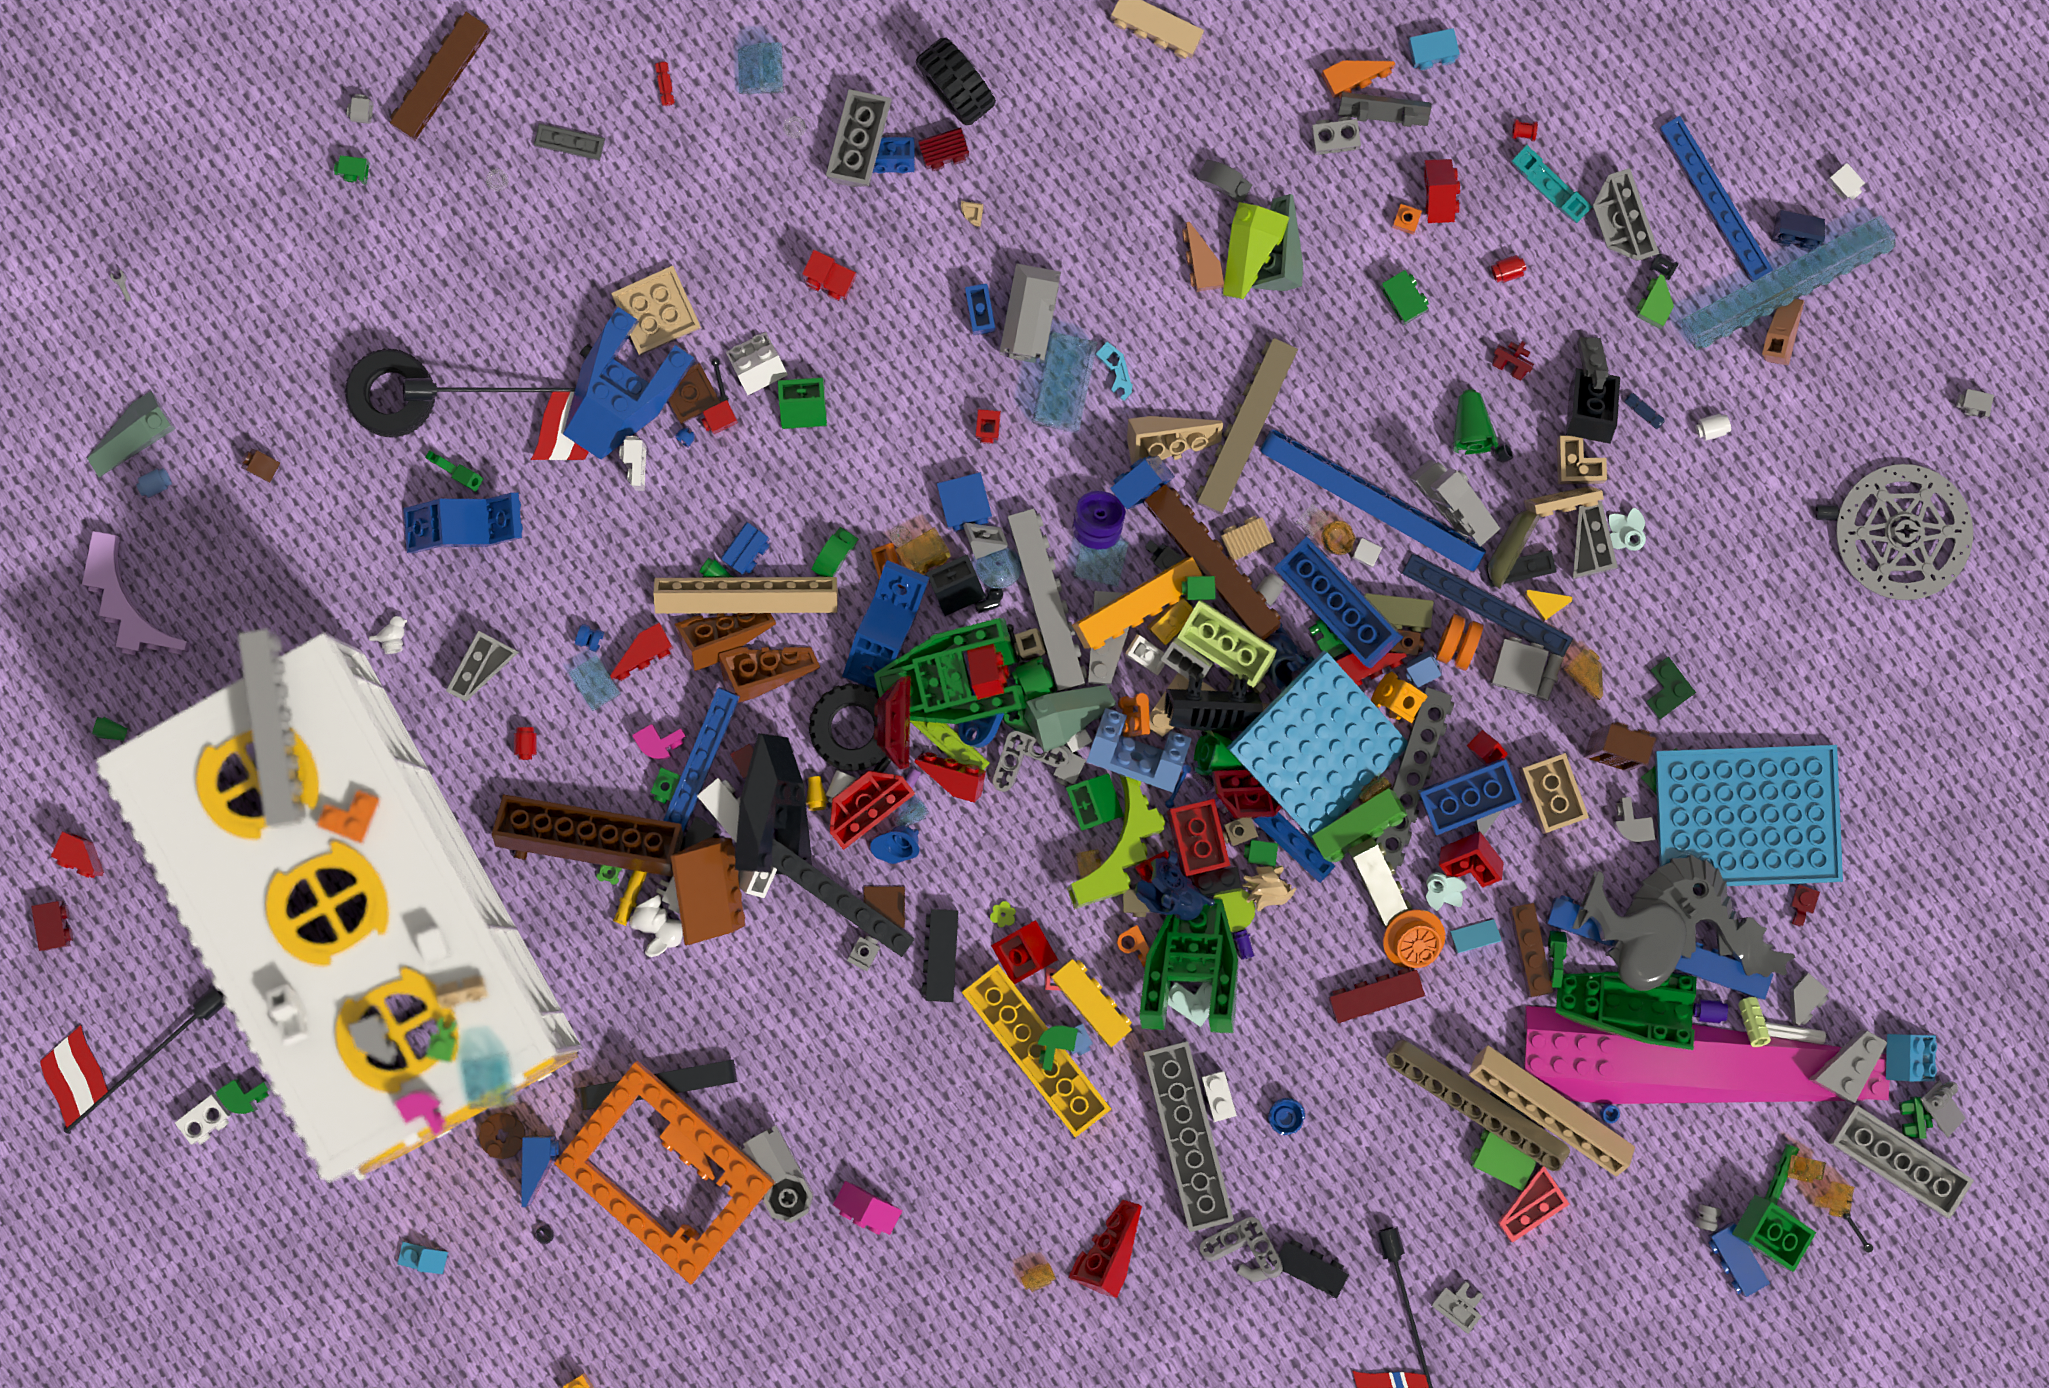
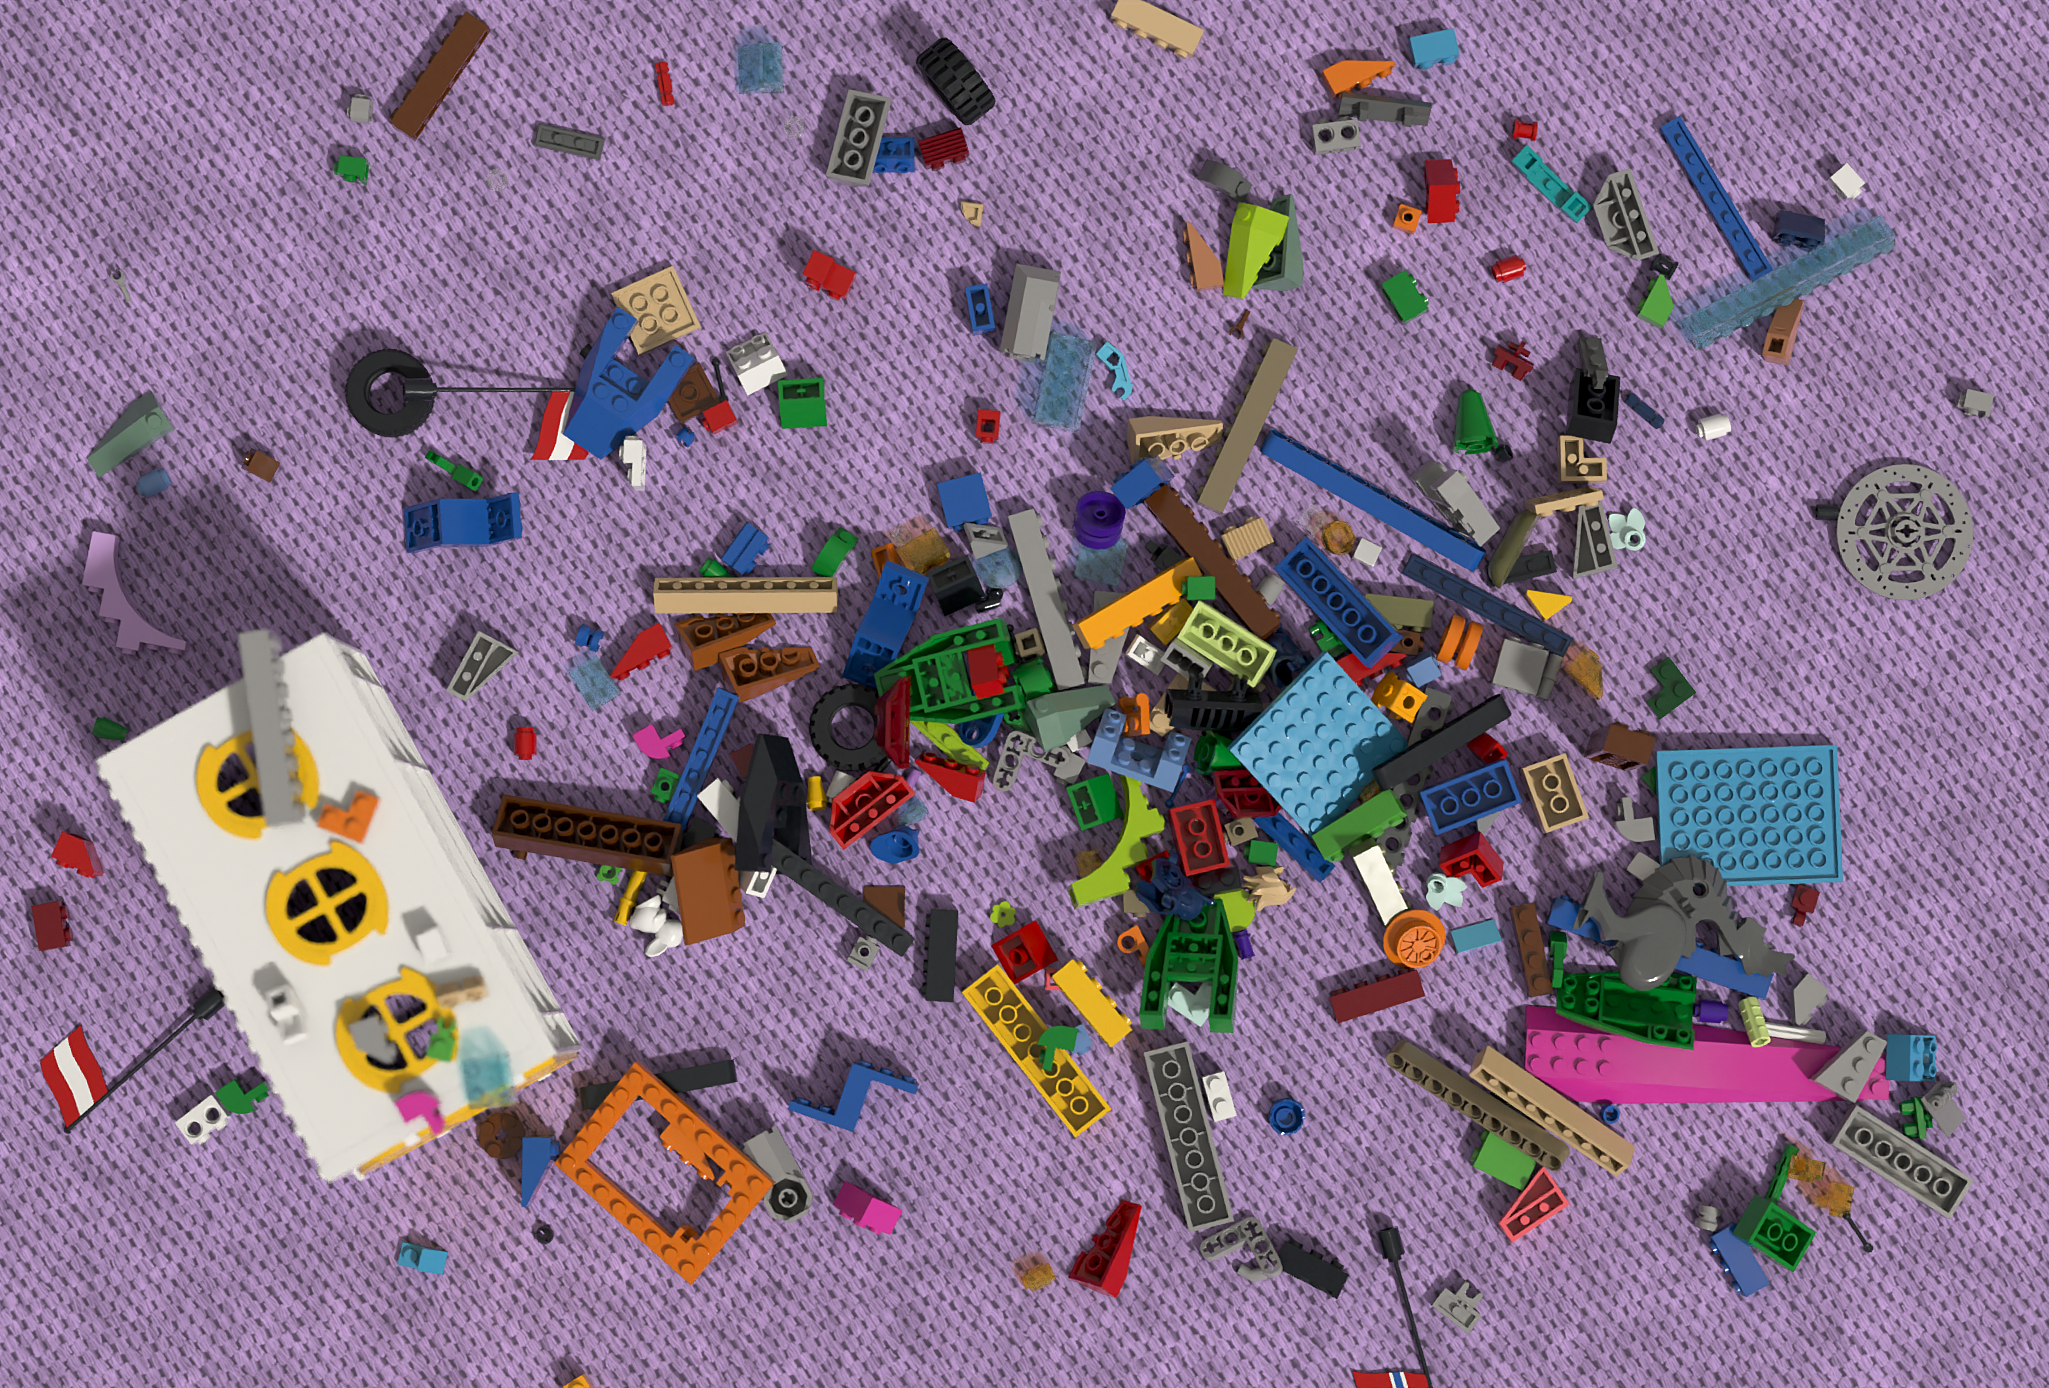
white animal [369,616,407,654] -> none
none -> blue bracket [788,1060,919,1132]
none -> reddish brown hand [1230,309,1250,340]
none -> black beam [1371,694,1512,792]
none -> white slope [1627,852,1660,881]

